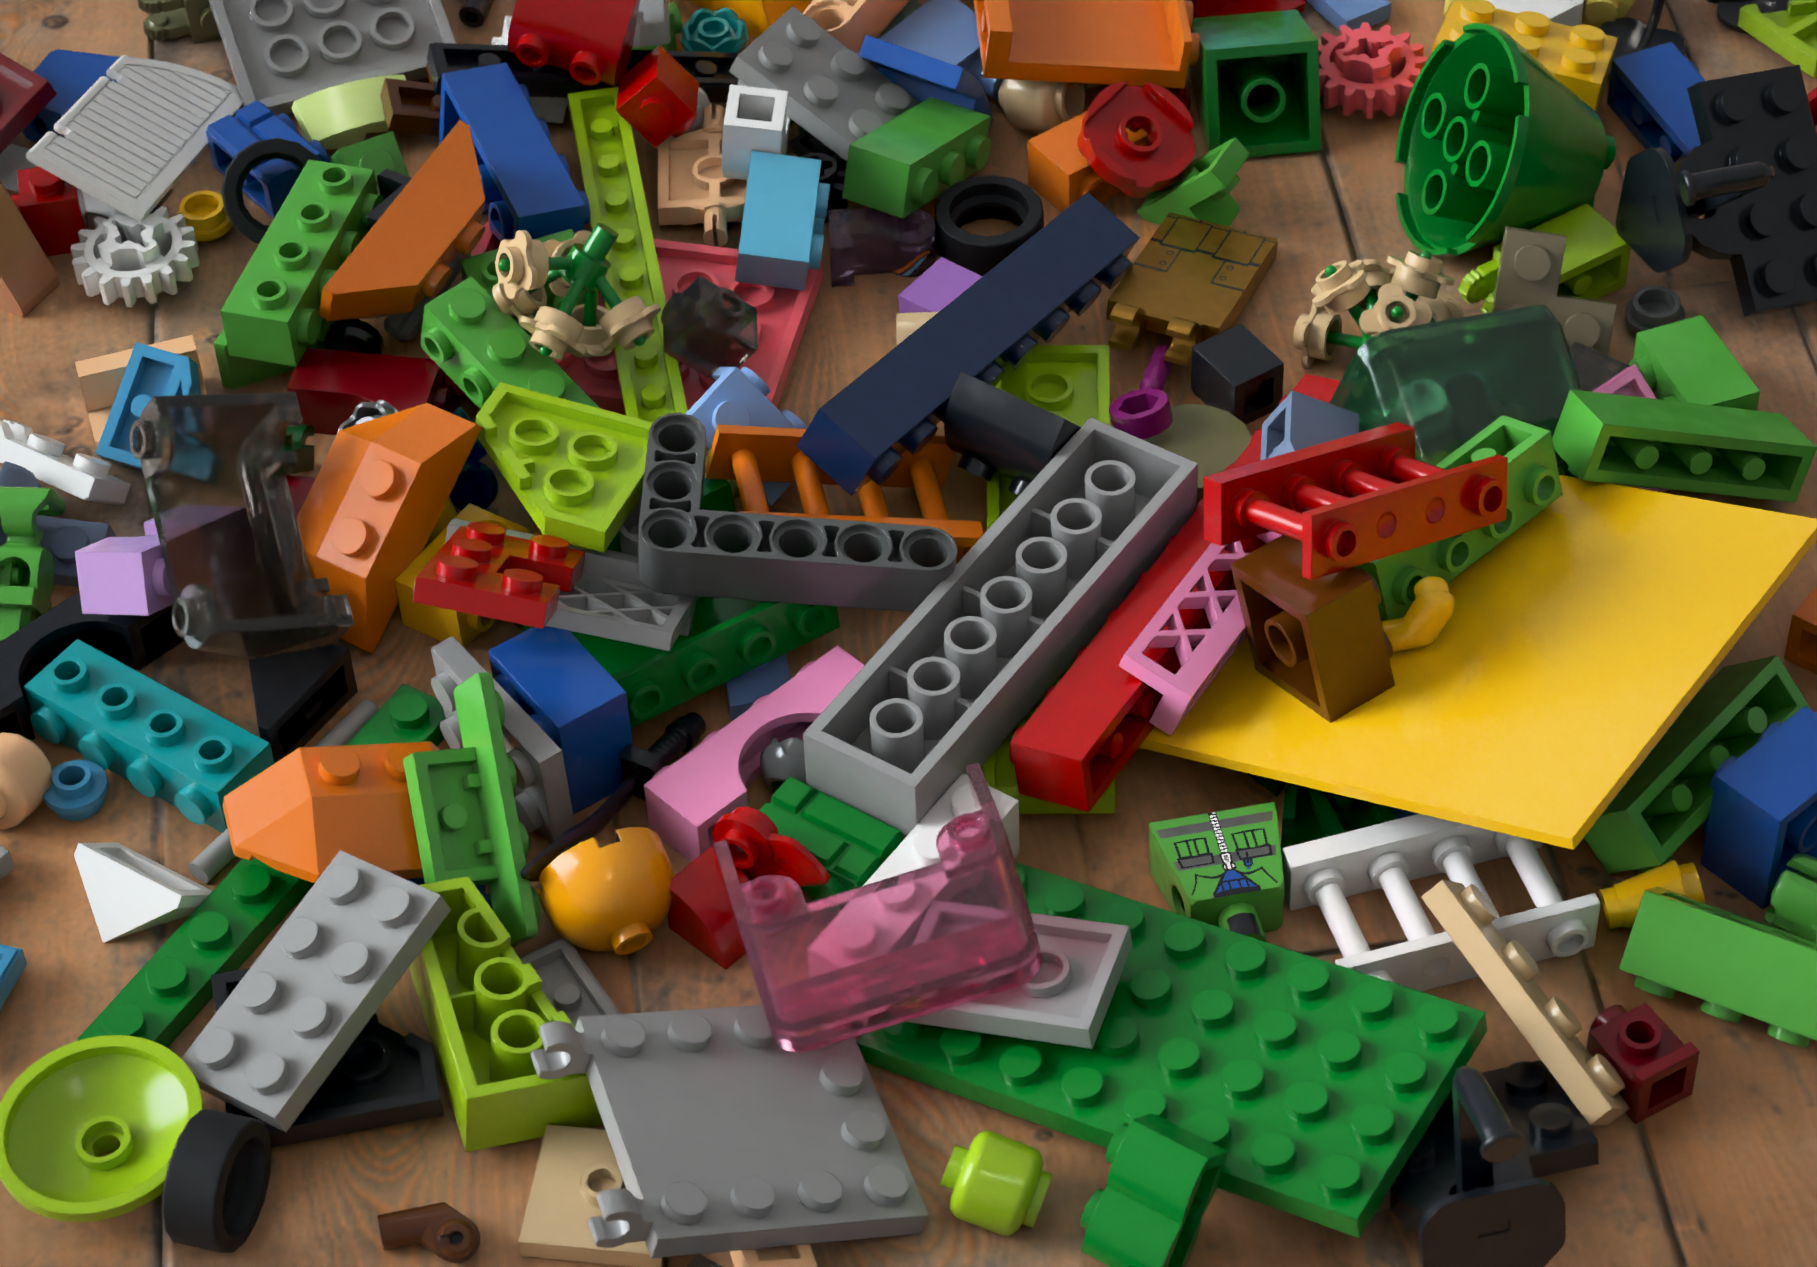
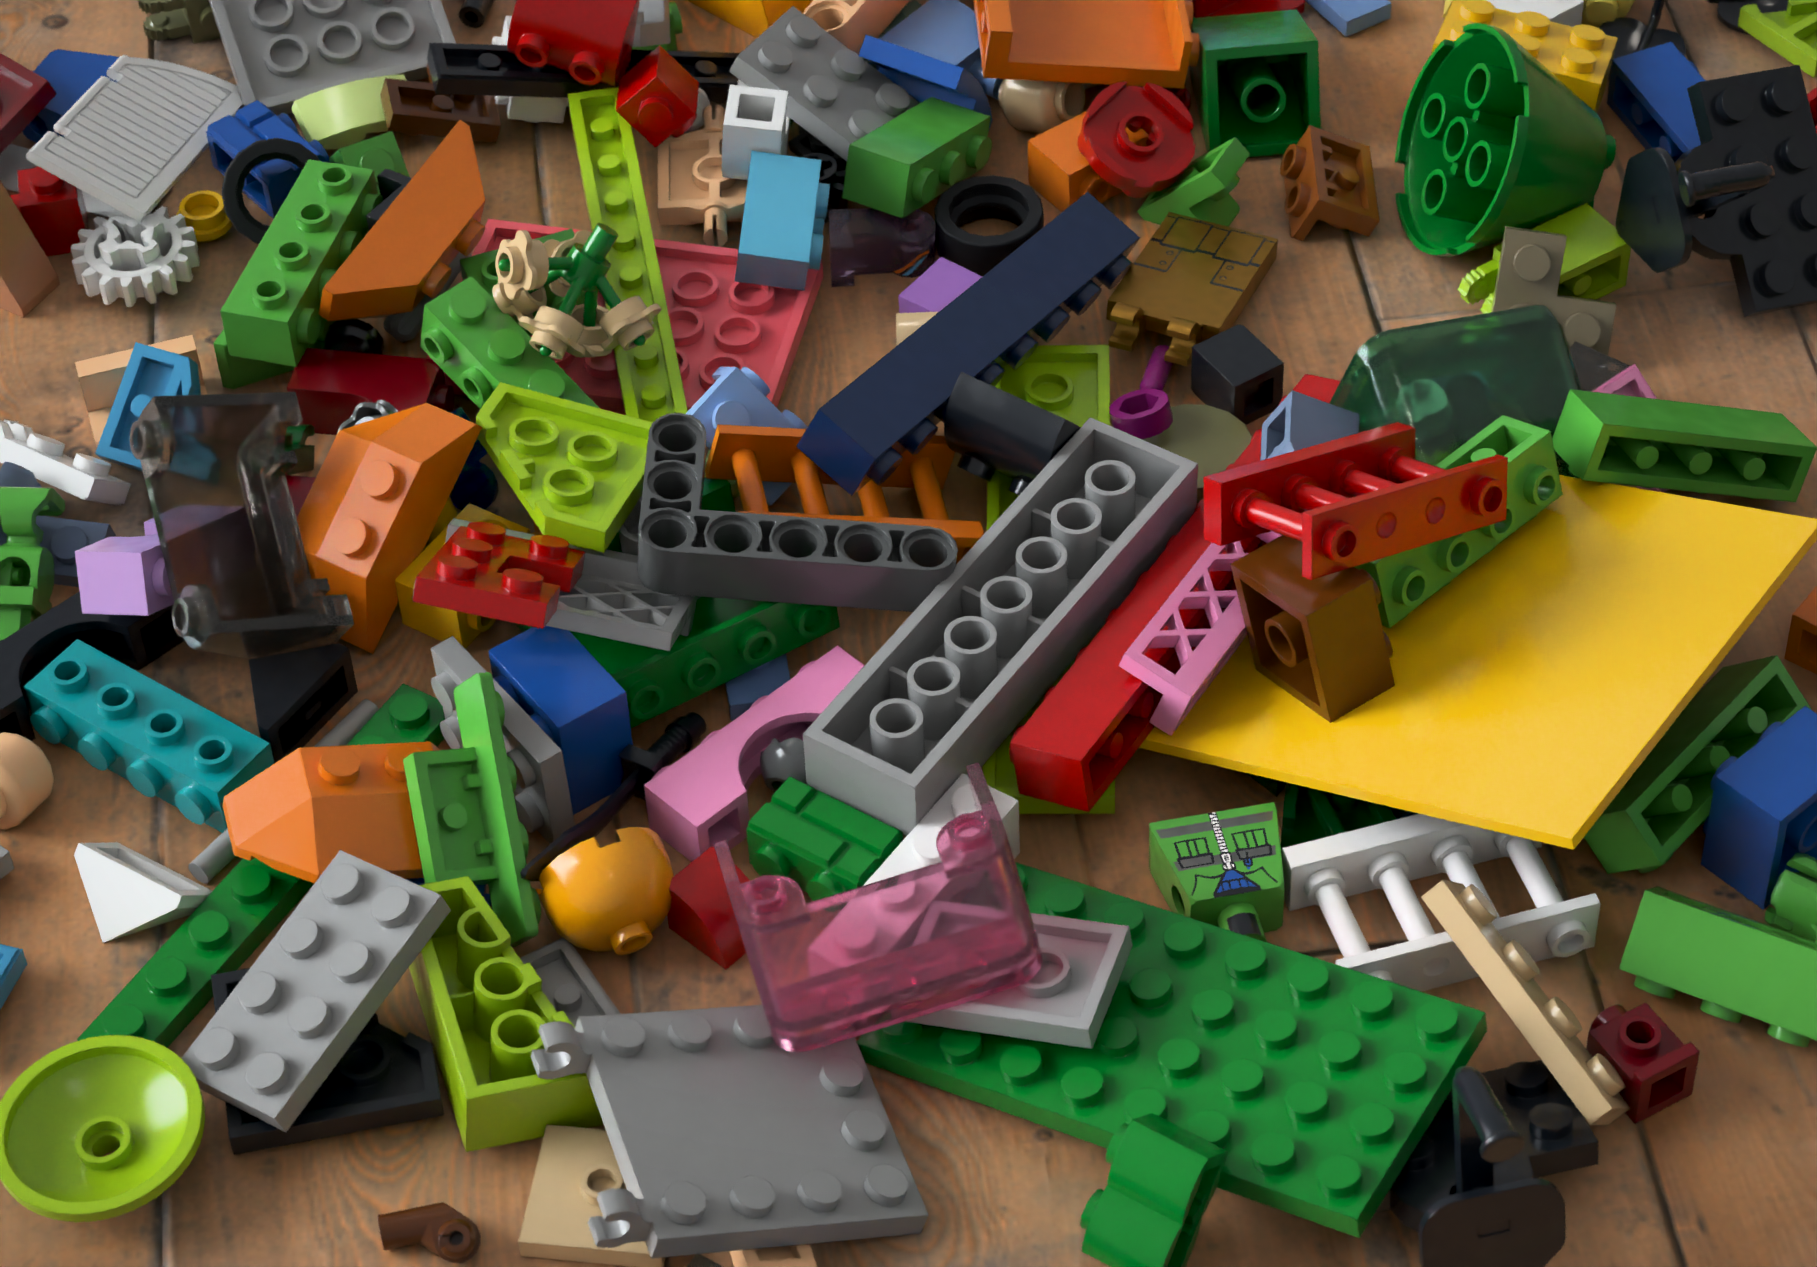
dark azure plate [43,760,109,821] -> none
black tyre [162,1109,272,1253] -> none
blue wedge [439,62,591,242] -> none
clear smoke brick [661,276,758,381] -> none
teal plate [681,8,748,53] -> none
red plate [712,806,831,921] -> none
lime head [940,1130,1052,1236] -> none
tan plant [1293,250,1464,389] -> none
coral gear [1318,22,1428,119] -> none
yellow arm [1381,576,1455,652] -> none
yellow cone [1600,859,1705,929] -> none
dark grey plate [1624,286,1685,334] -> none
bright green brick [1628,315,1760,411] -> none
none -> dark orange bracket [1280,125,1380,241]

